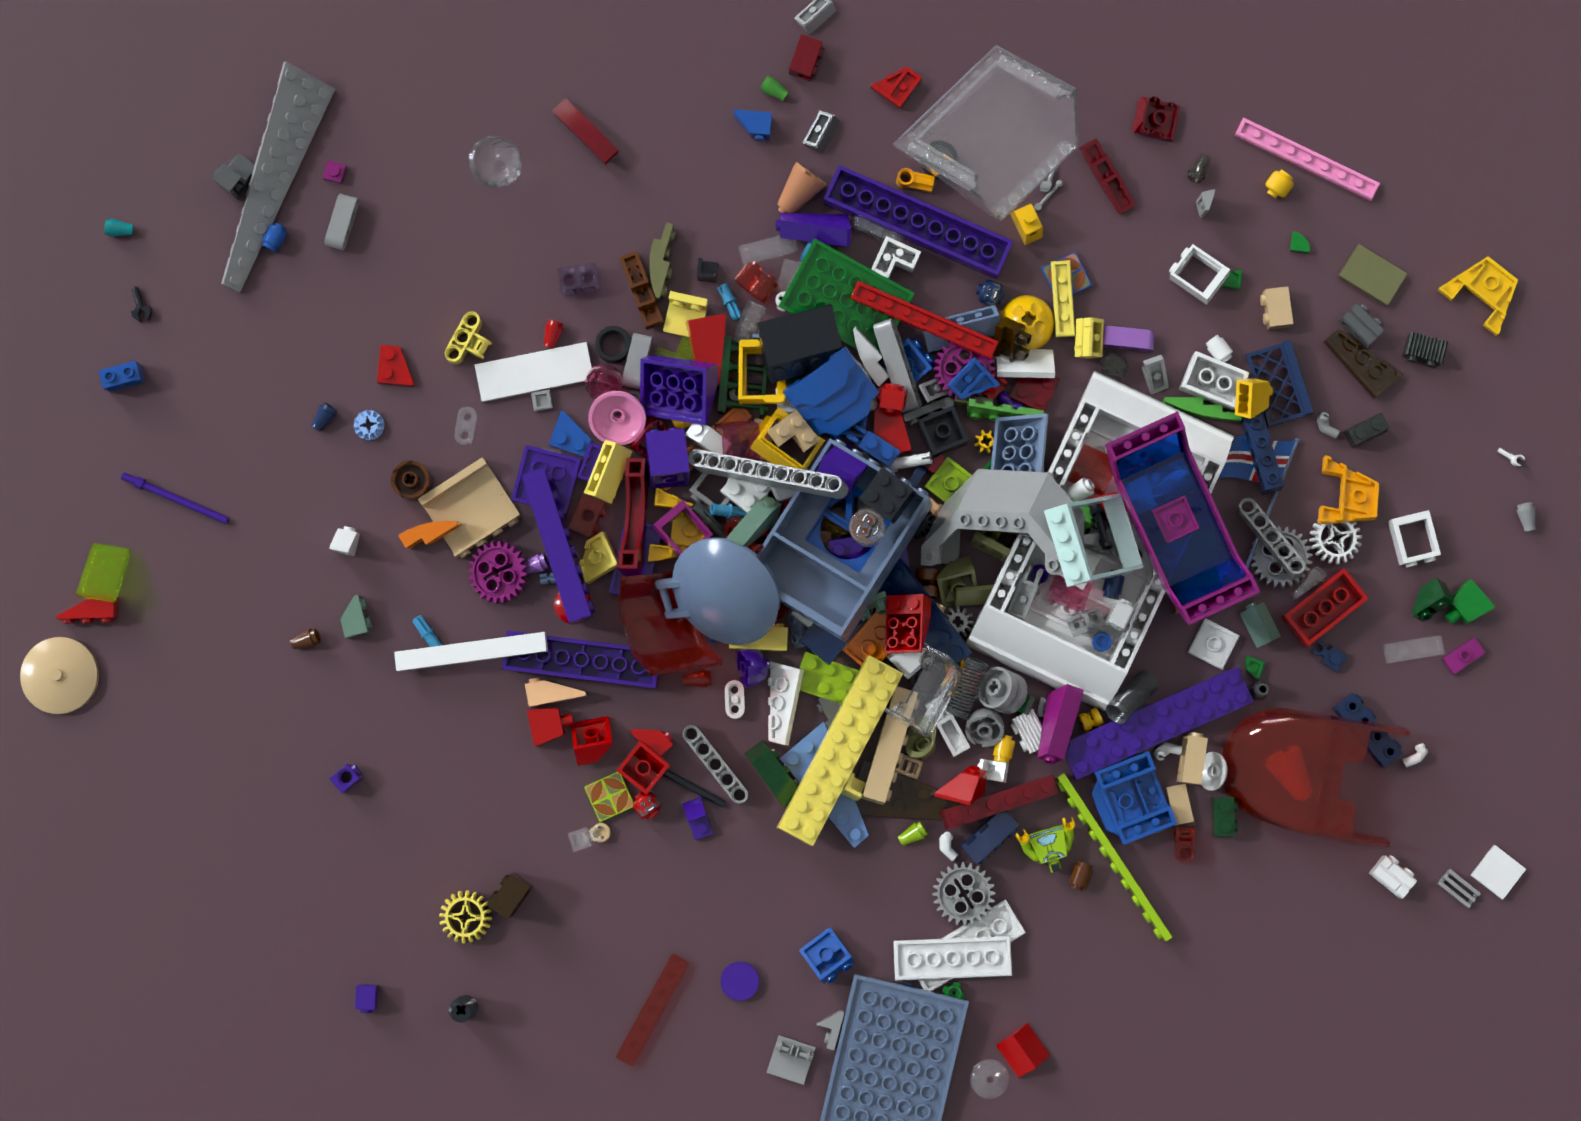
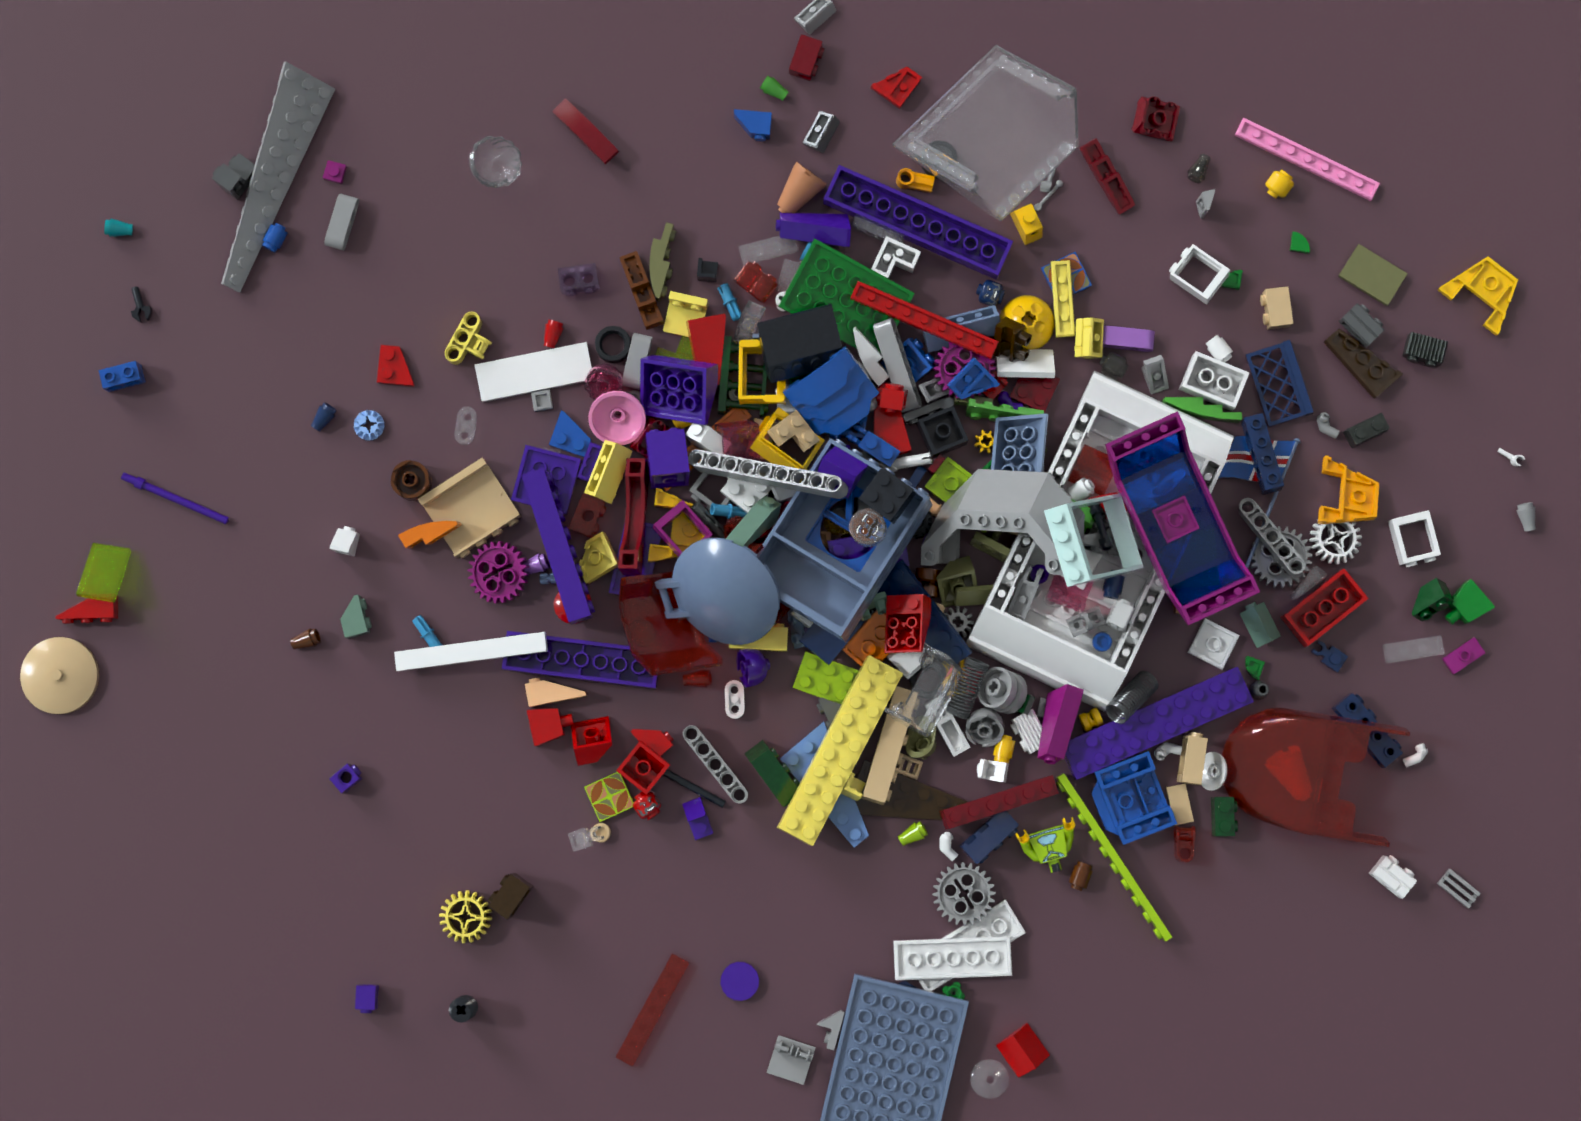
white wing [768,661,804,745] -> none
blue plate [799,927,855,984] -> none
slope [934,766,987,805] -> none
yellow torso [1235,378,1273,419] -> none
white tile [1470,845,1526,900] -> none

